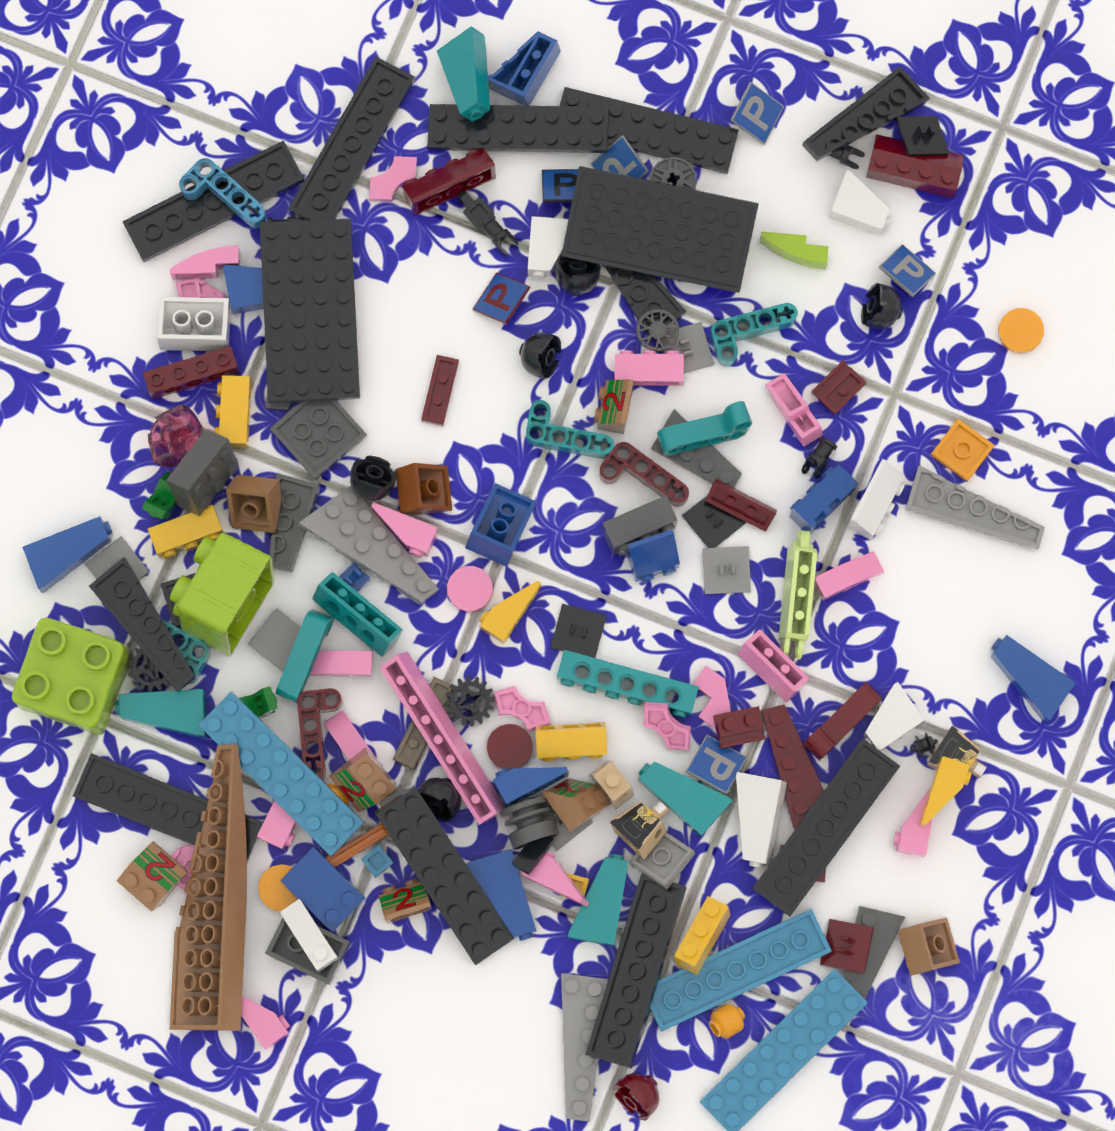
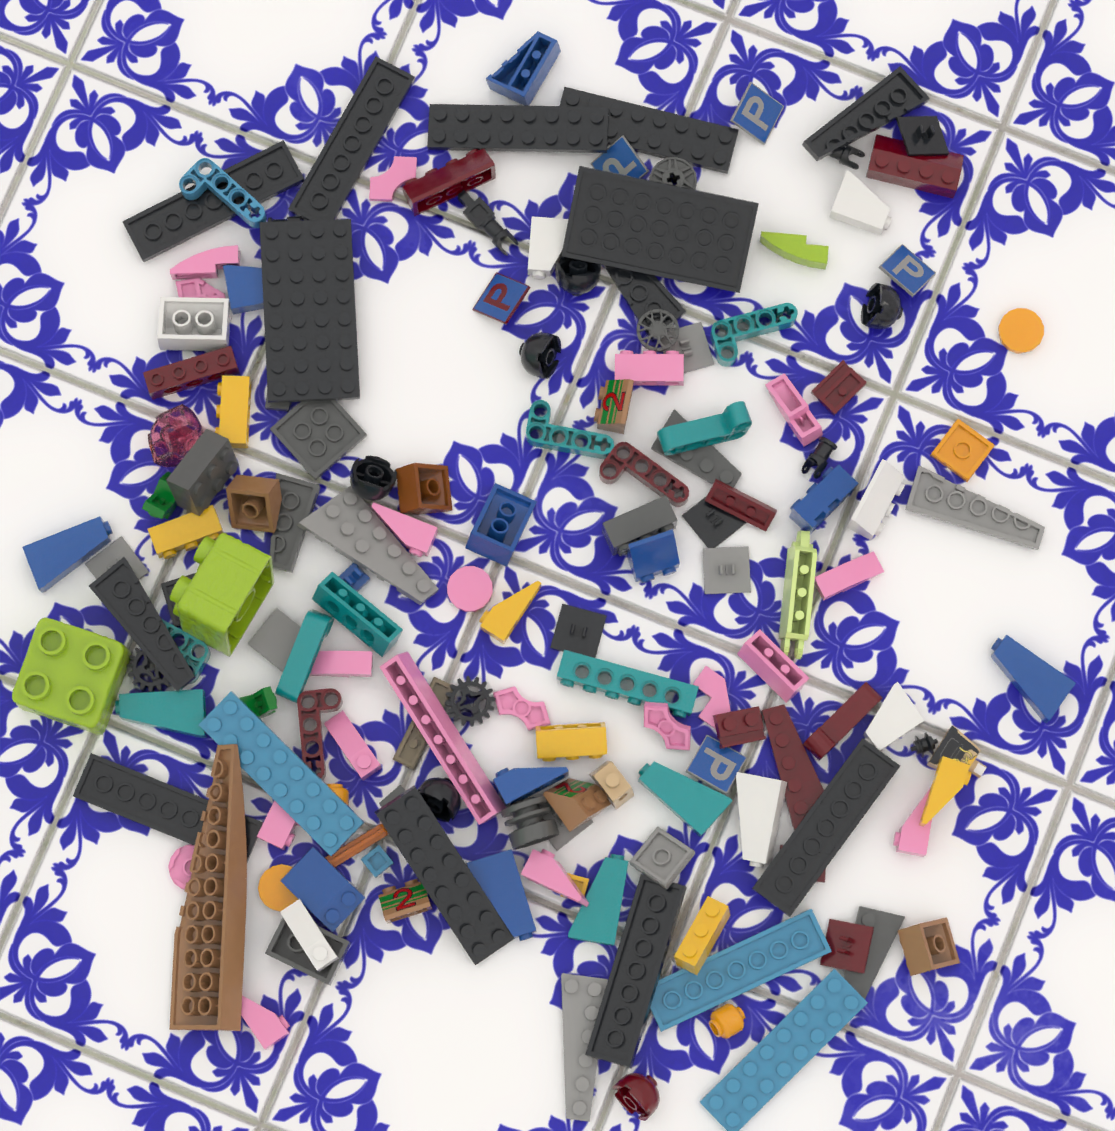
medium nougat slope [116,841,188,912] -> none
medium nougat slope [329,747,396,812] -> none
dark red tile [421,355,459,426] -> none
teal slope [437,26,490,122] -> none
dark red tile [487,724,533,770] -> none
black piece [512,836,555,875] -> none
piece [542,169,579,203] -> none
torso [610,801,669,860] -> none

